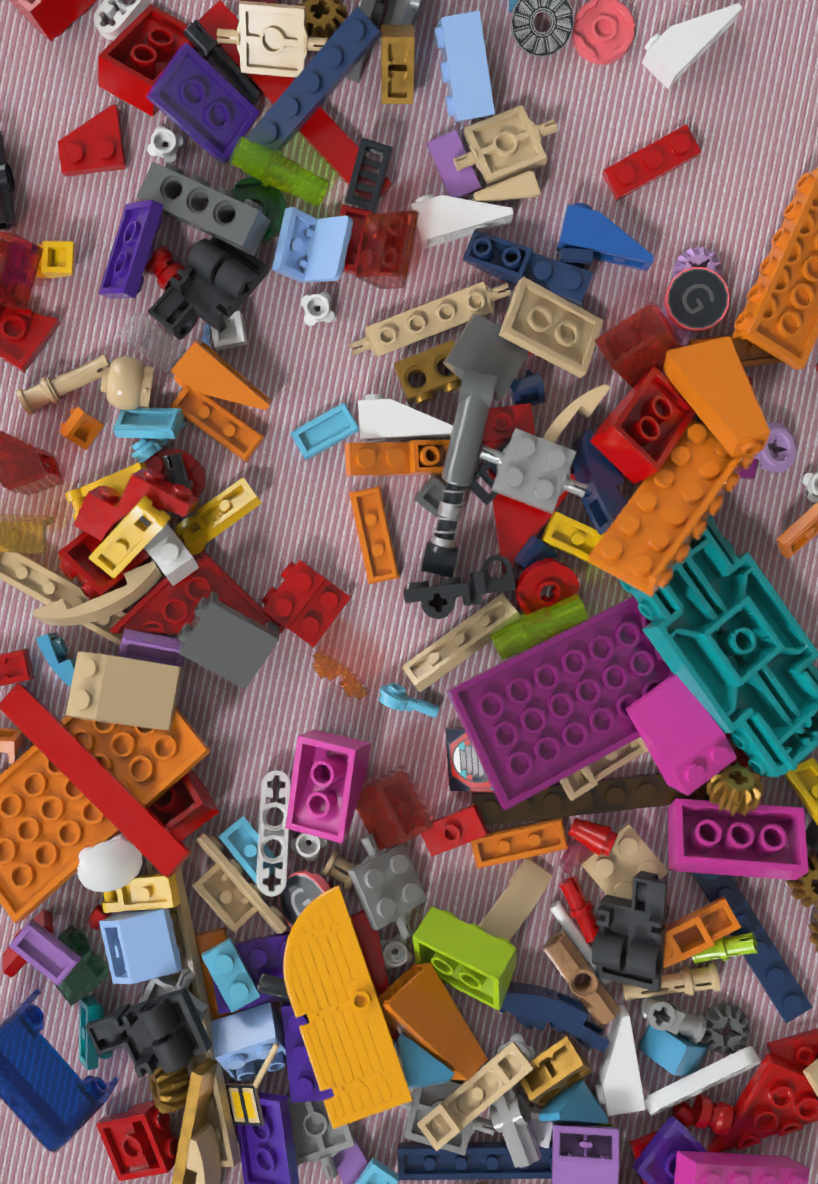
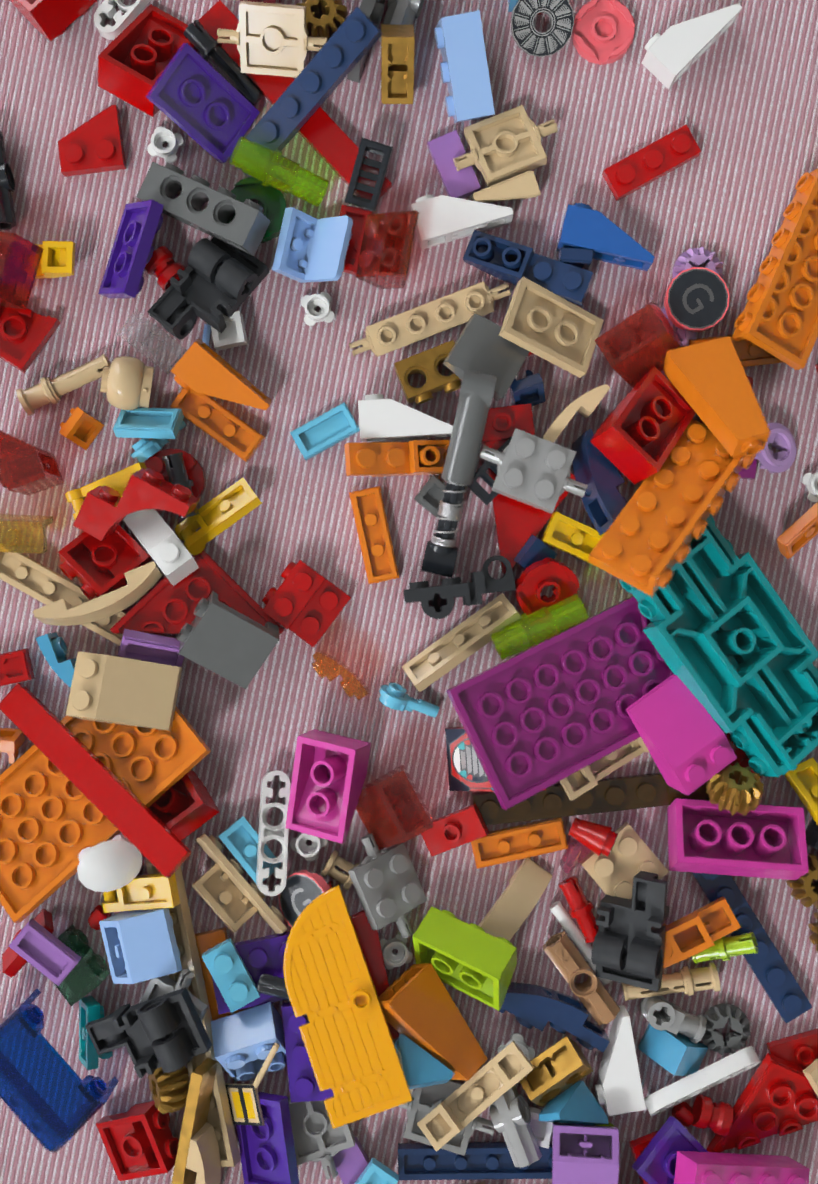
yellow plate [89,496,171,578] -> none

